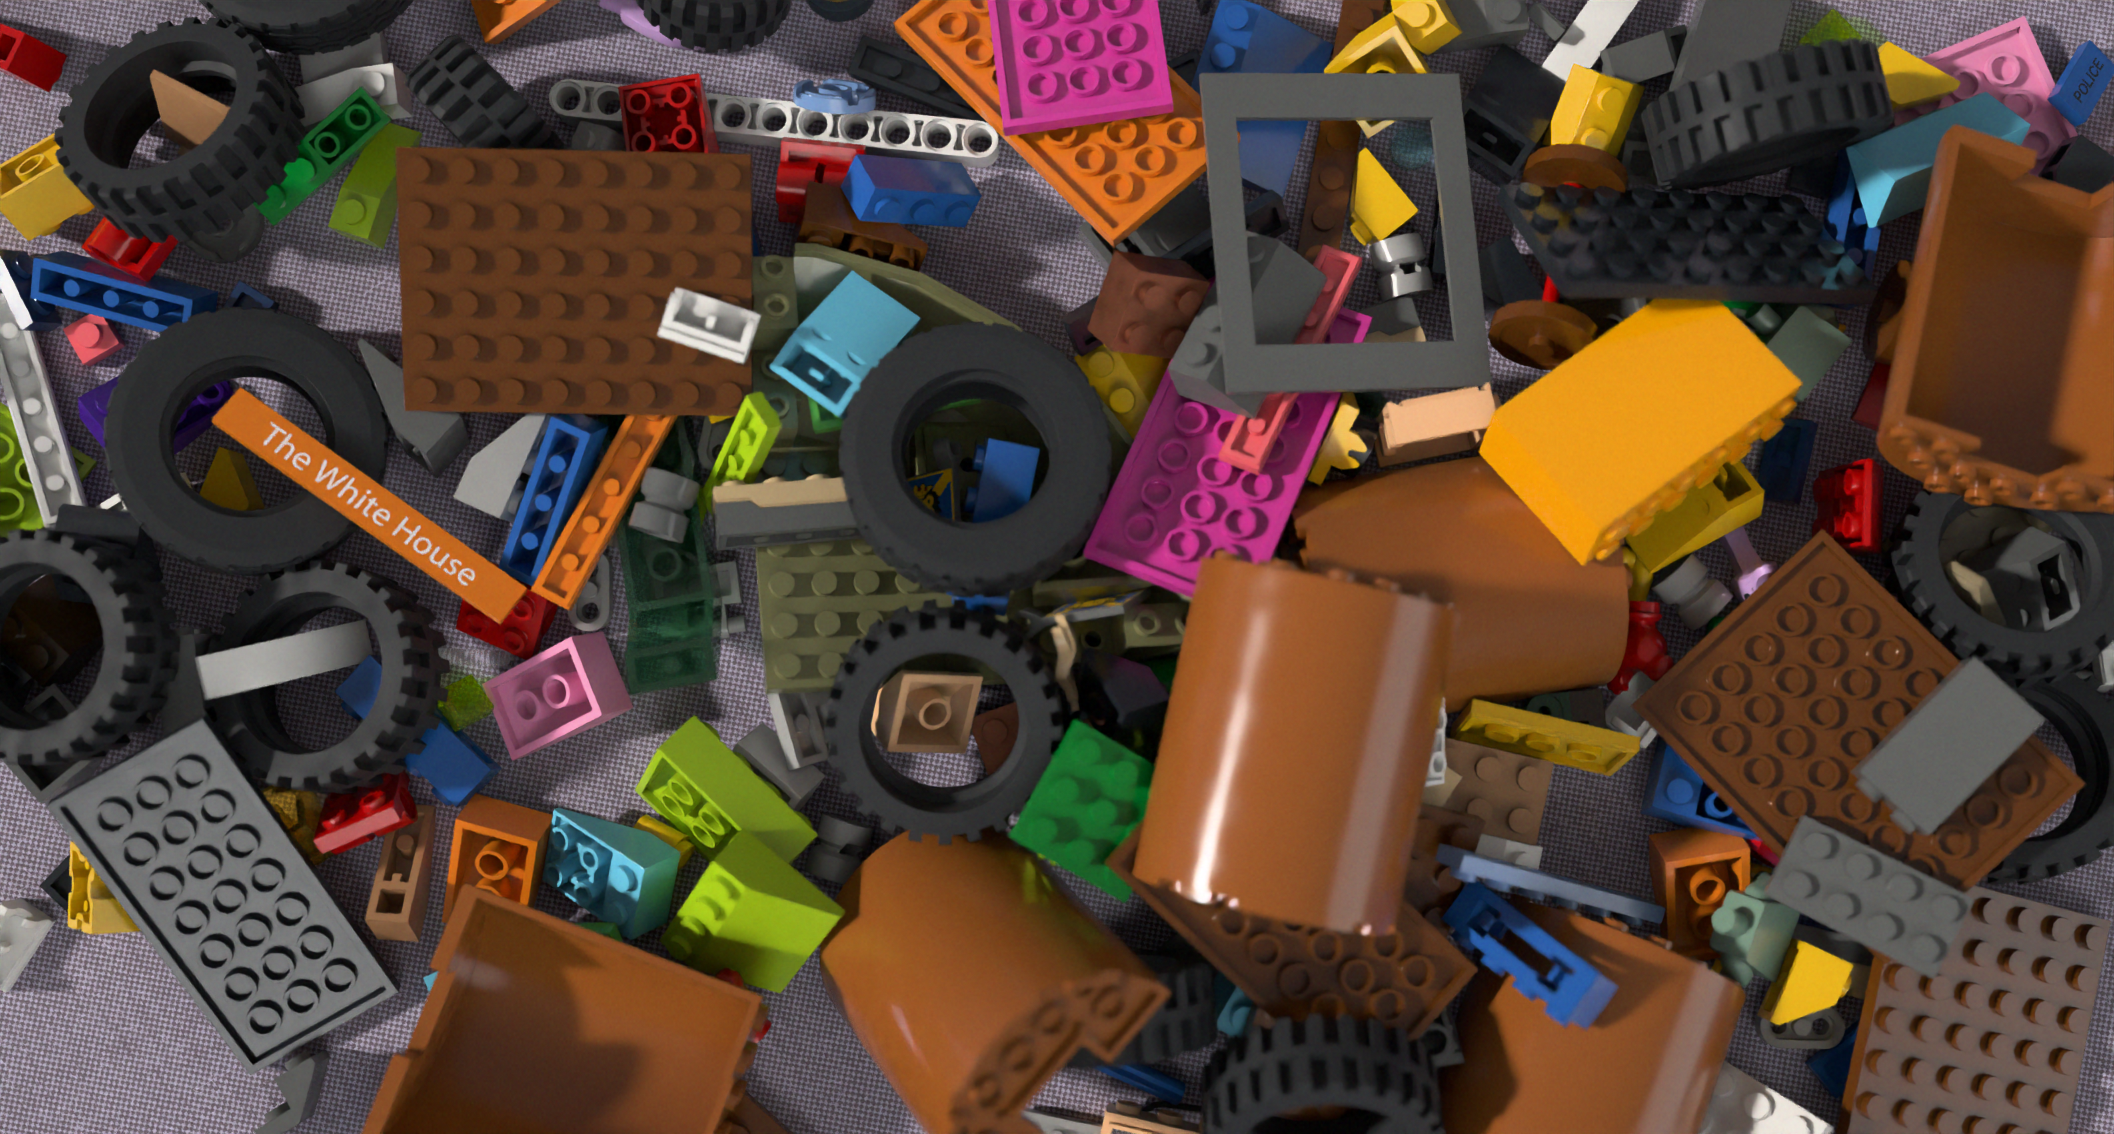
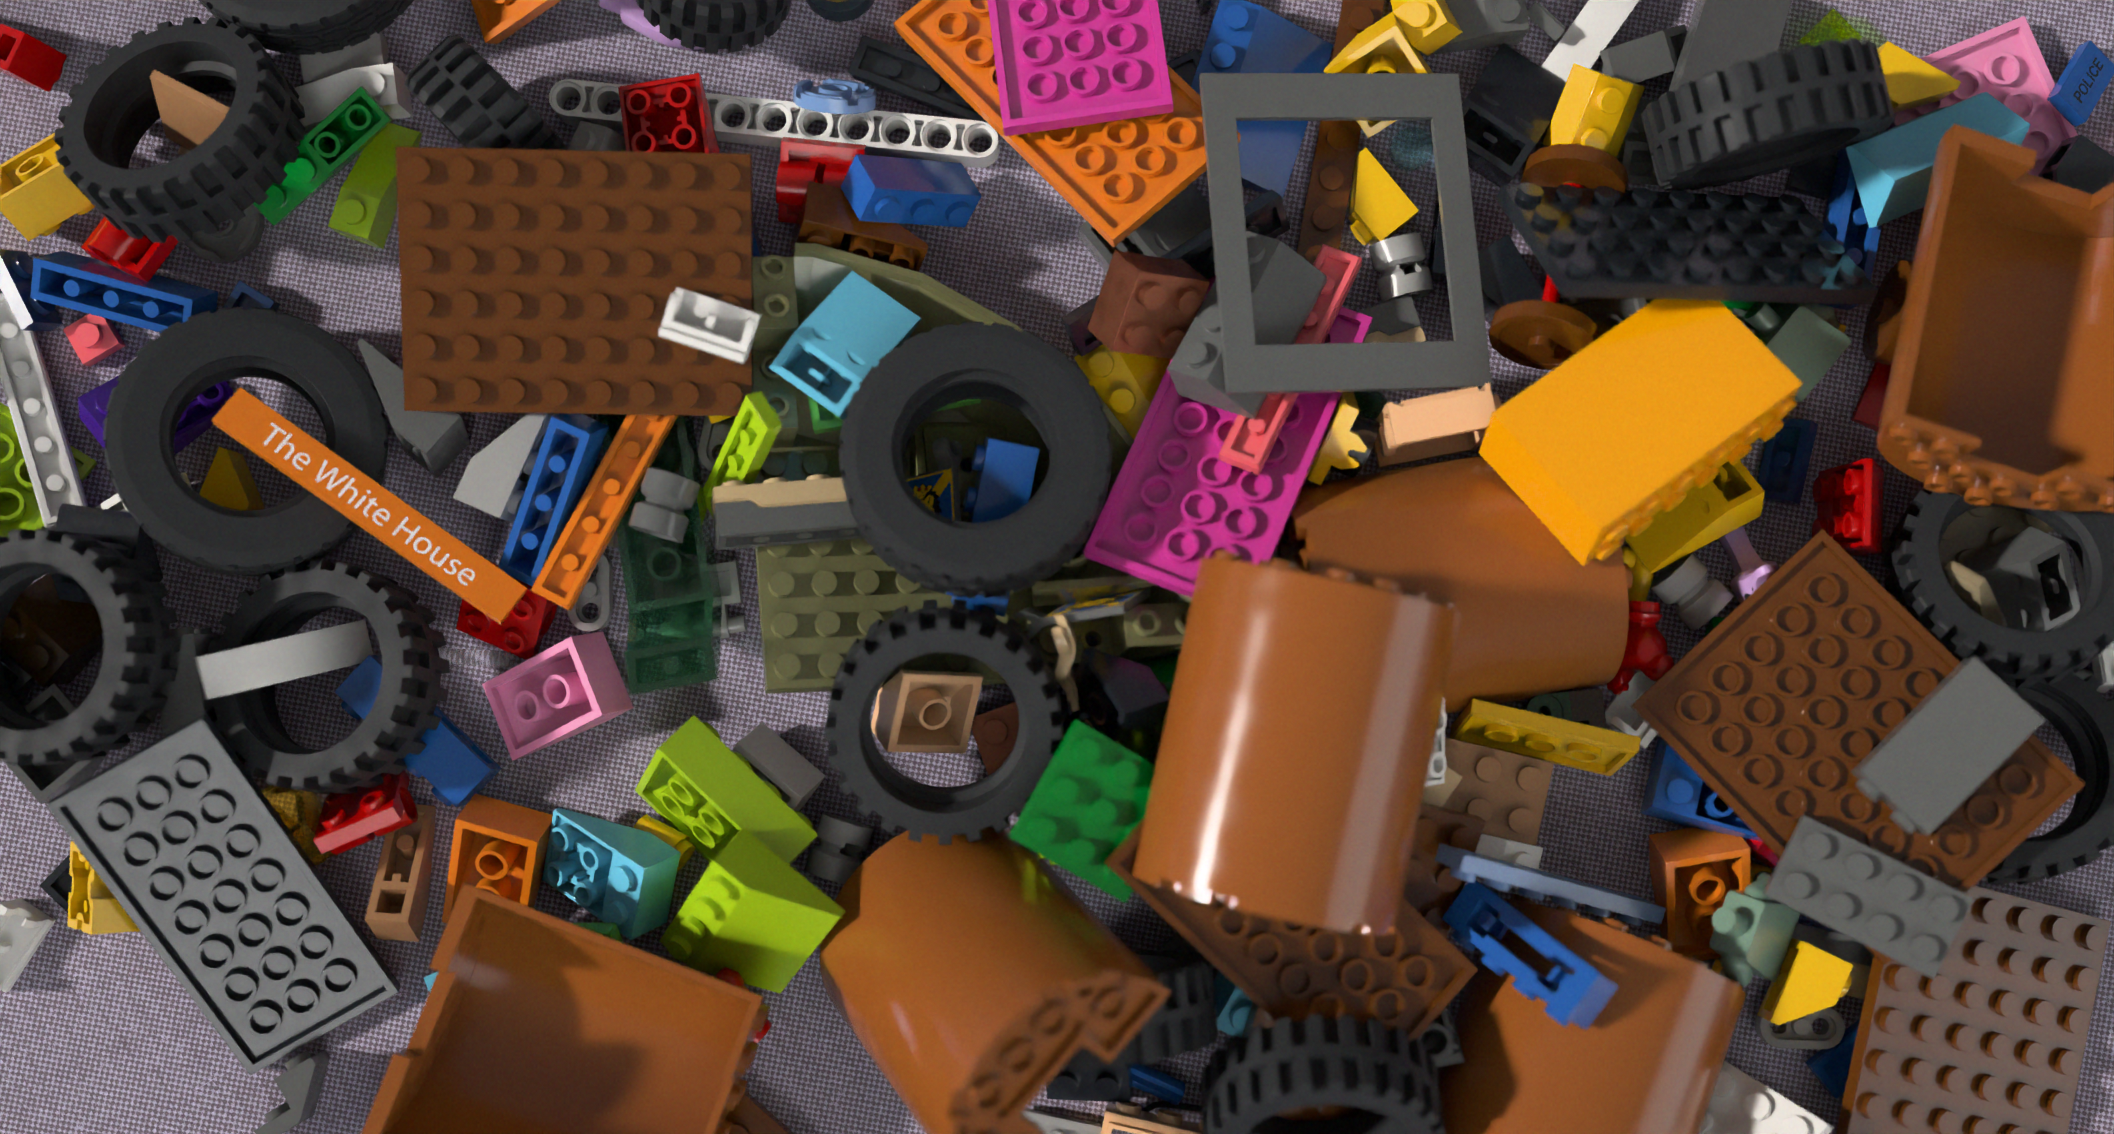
clear neon green plate [437,674,494,732] -> none
light grey plate [767,691,831,771] -> none
none -> black plate [1046,1064,1133,1103]

